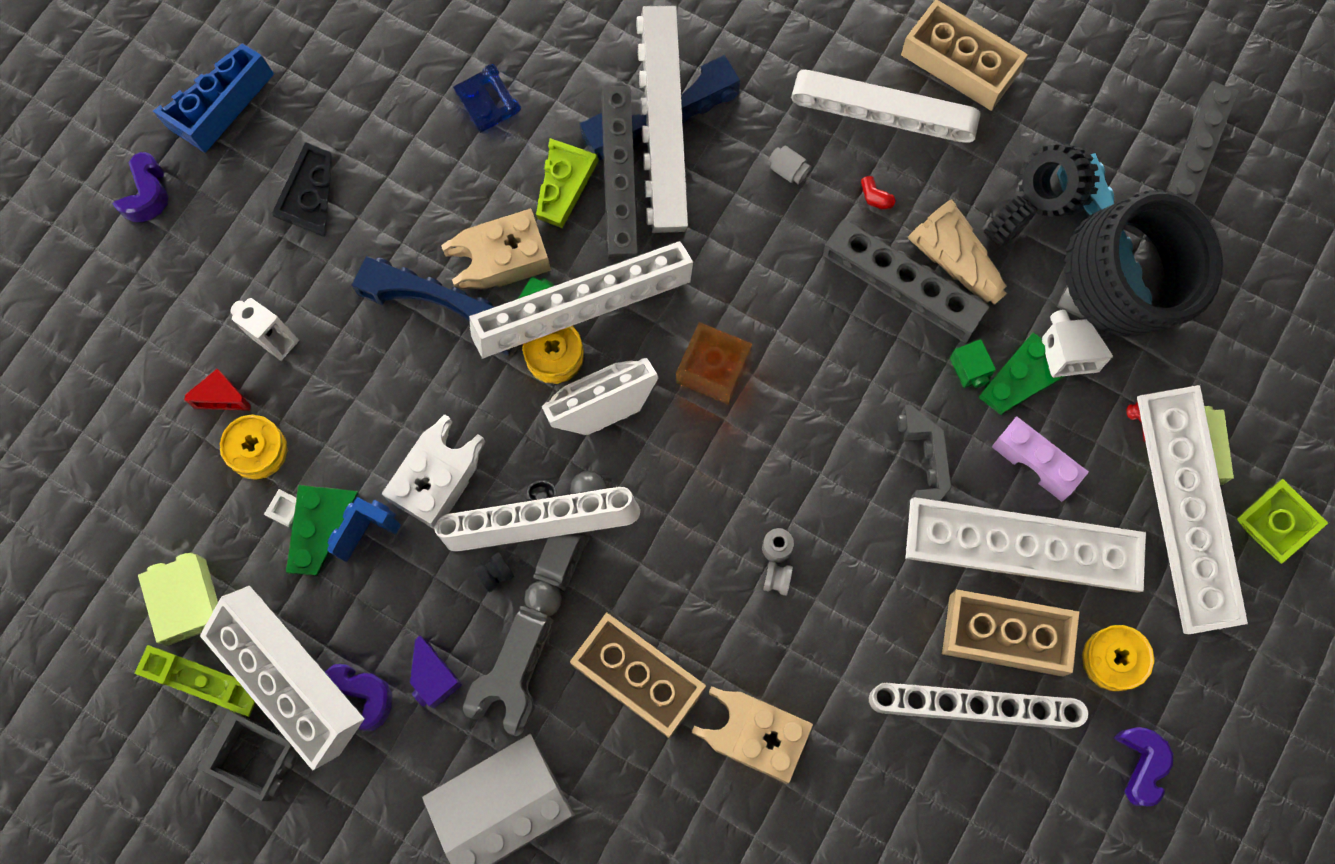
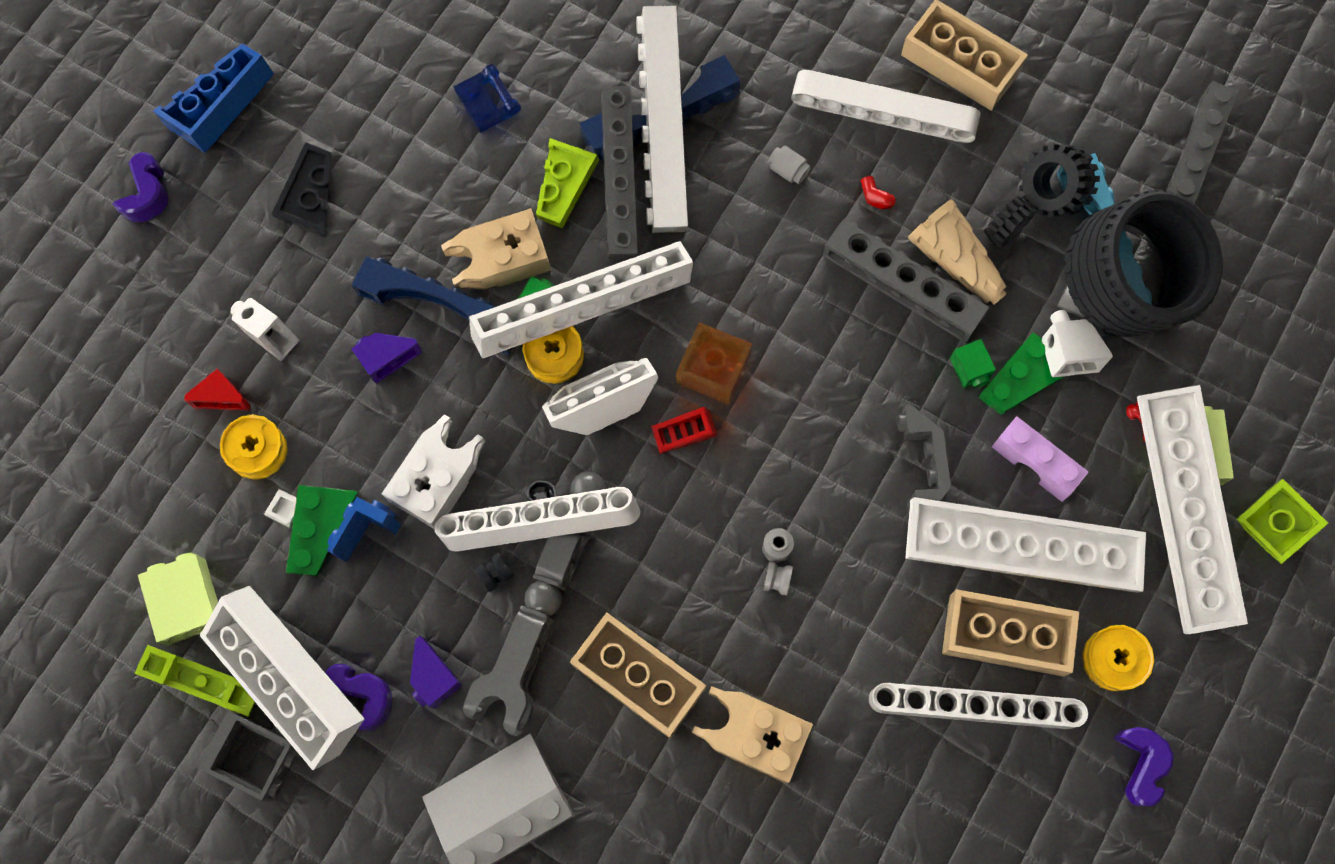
none -> dark purple slope [351,333,423,383]
none -> red slope [651,406,717,454]

